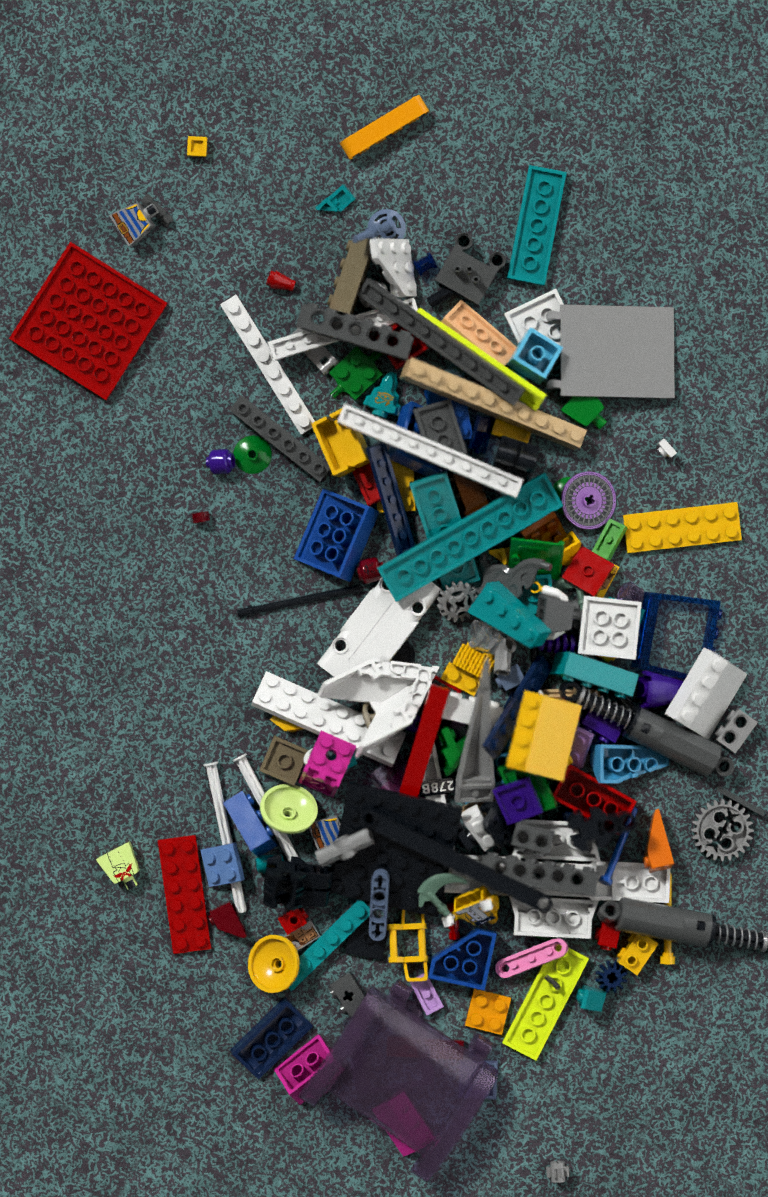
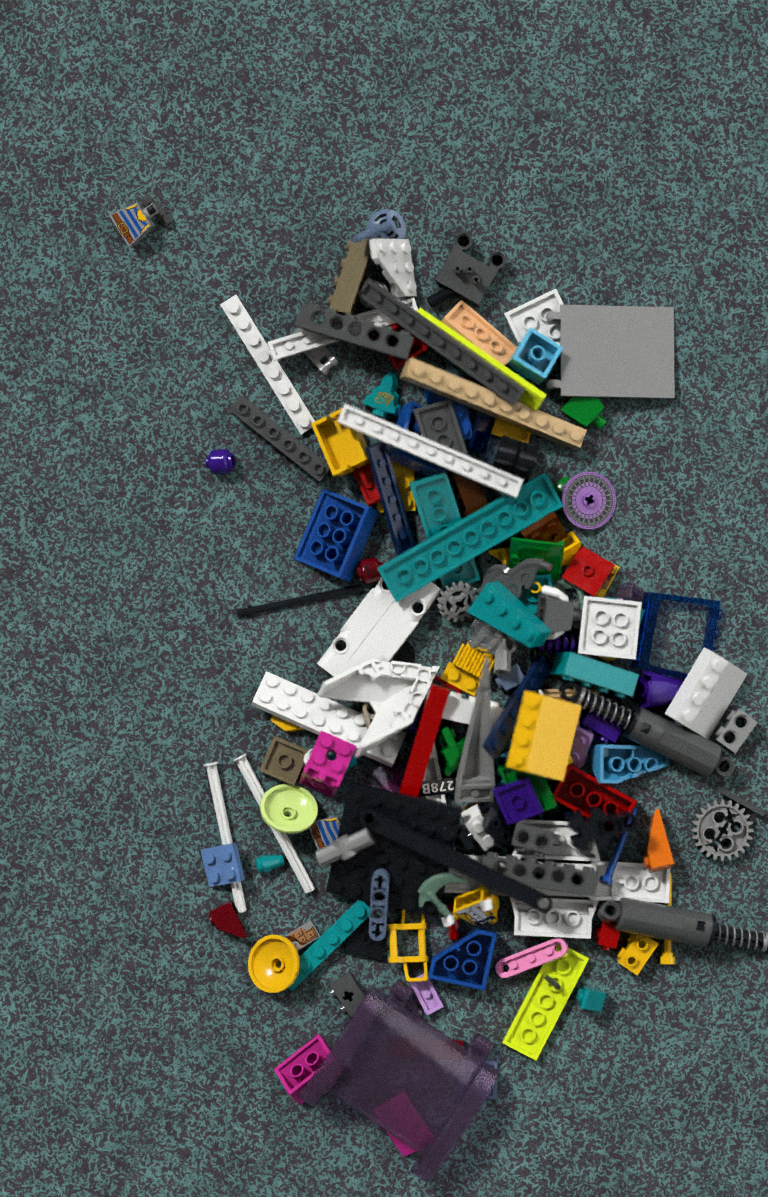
red plate [9,242,168,401] -> none
yellowish green torso [96,841,140,890] -> none
red plate [158,835,211,954] -> none
yellow plate [187,136,207,157] -> none
dark red axle [192,511,210,523] -> none
wedge [223,791,278,857] -> none
dark blue slope [230,996,313,1080] -> none
green dish [234,436,272,474] -> none
black connector [263,855,333,911] -> none
red cone [266,270,296,292] -> none
red brick [278,907,309,935] -> none
teal slope [315,184,356,212] -> none
green plate [329,347,383,401] -> none
light orange beam [340,95,430,160] -> none
clear blue bush [412,252,437,276] -> none
light orange plate [465,988,511,1035] -> none
teal plate [507,165,567,286] -> none
light grey gear [546,1161,570,1183] -> none
bright green plate [592,518,627,562] -> none
dark blue gear [595,960,628,993] -> none
yellow plate [623,502,742,553] -> none
white plate [657,439,677,459] -> none

